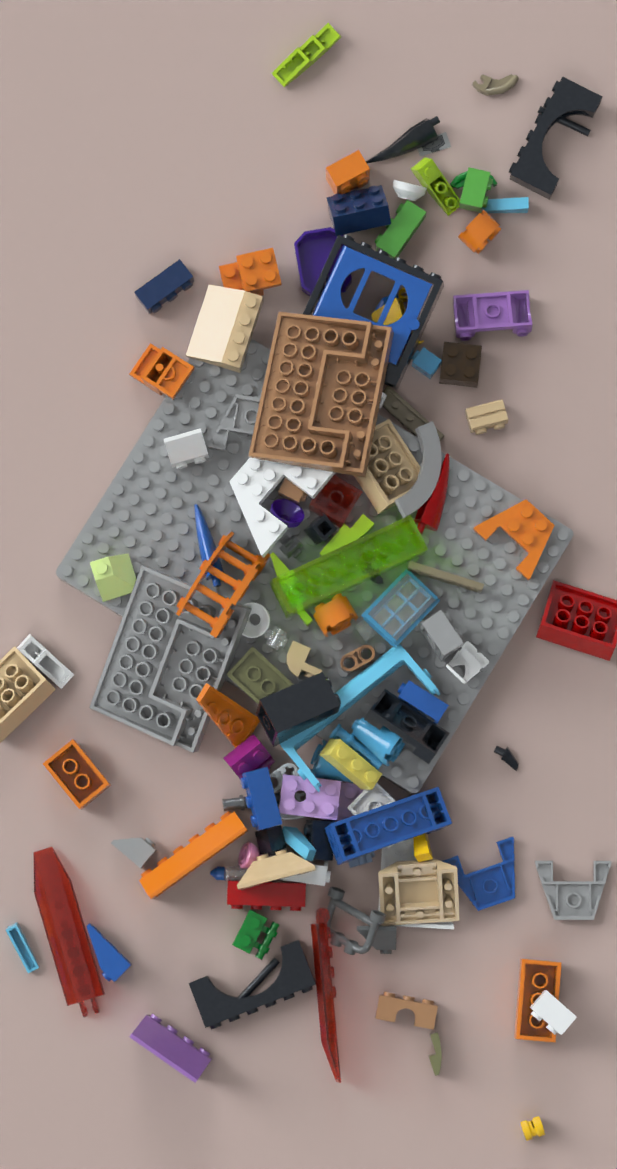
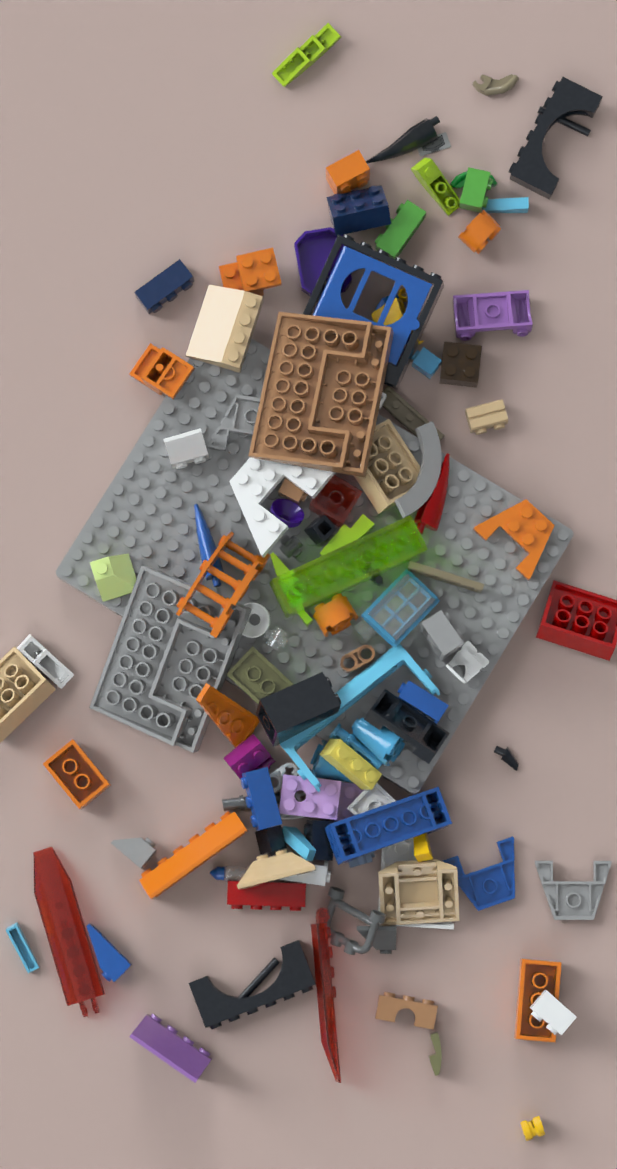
green brick [232,910,280,960] -> none
bright pink brick [238,842,263,869] -> none
tan brick [287,641,323,679] -> none
white piece [393,180,427,201] -> none

